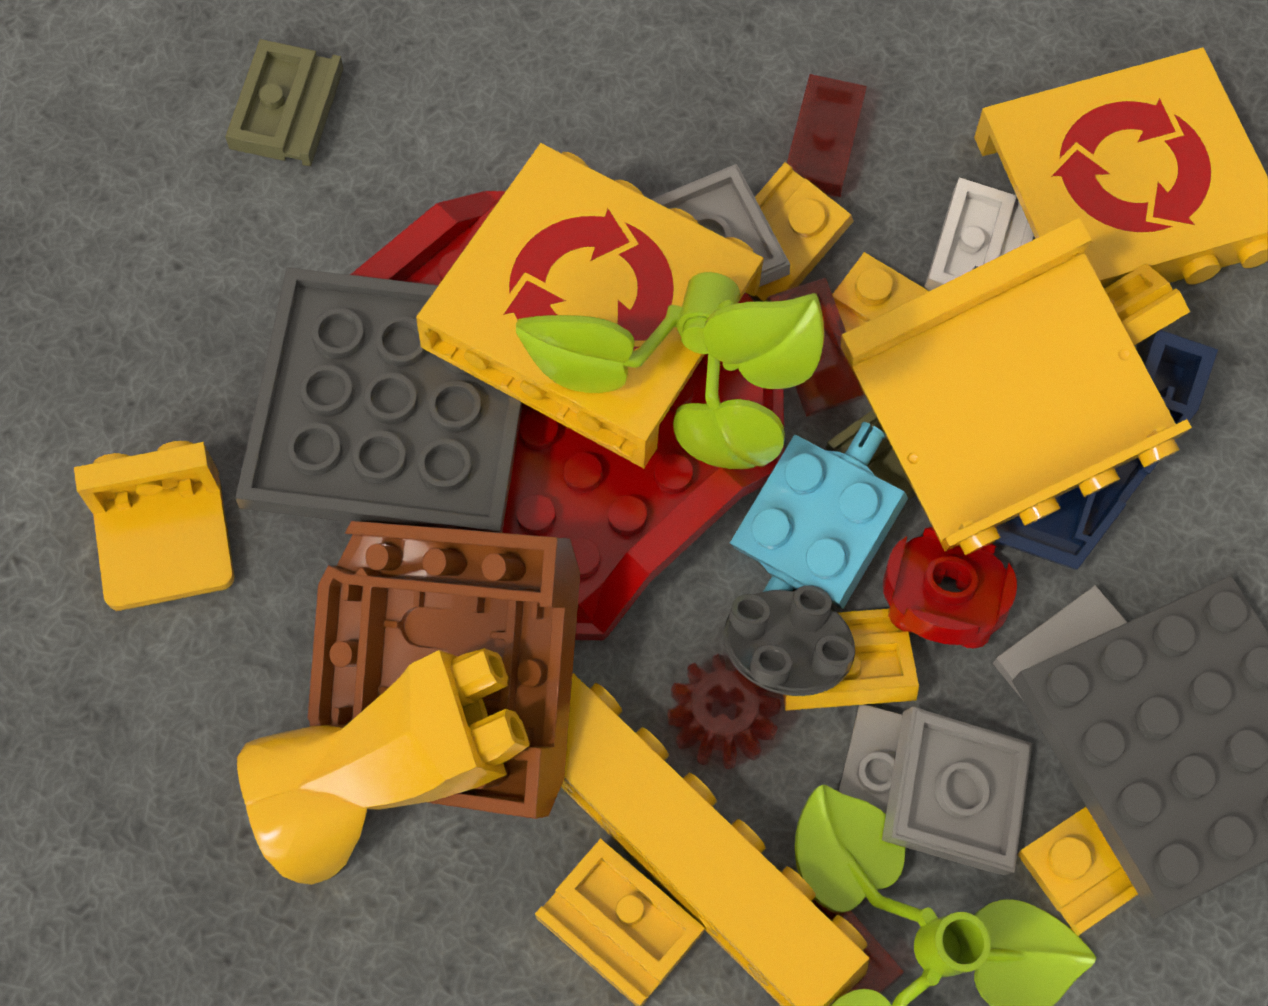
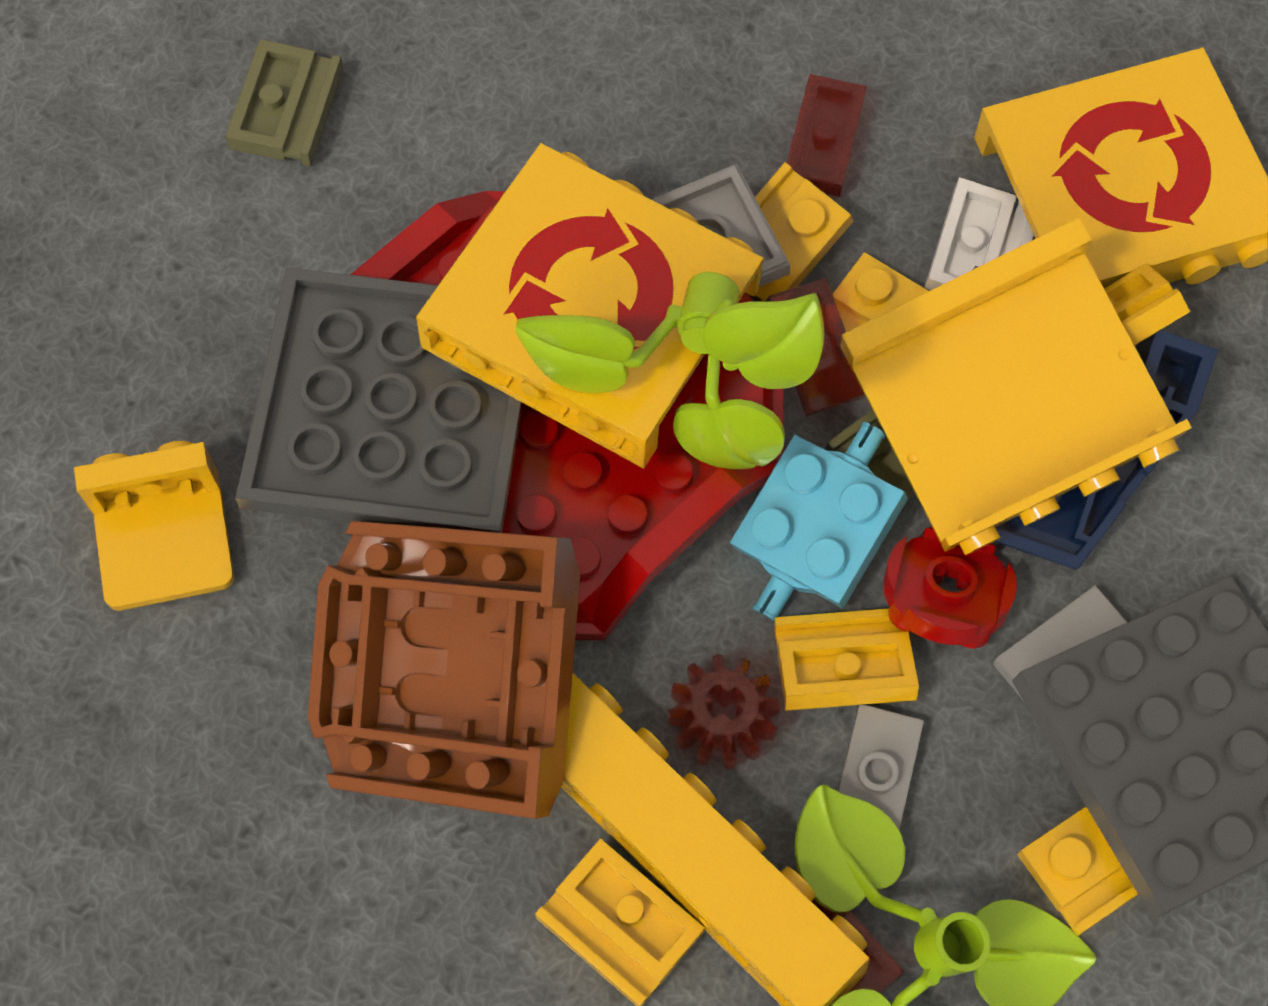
yellow hips [237,648,530,885] -> none
dark grey dish [723,585,855,696] -> none
light grey tile [882,707,1033,875] -> none

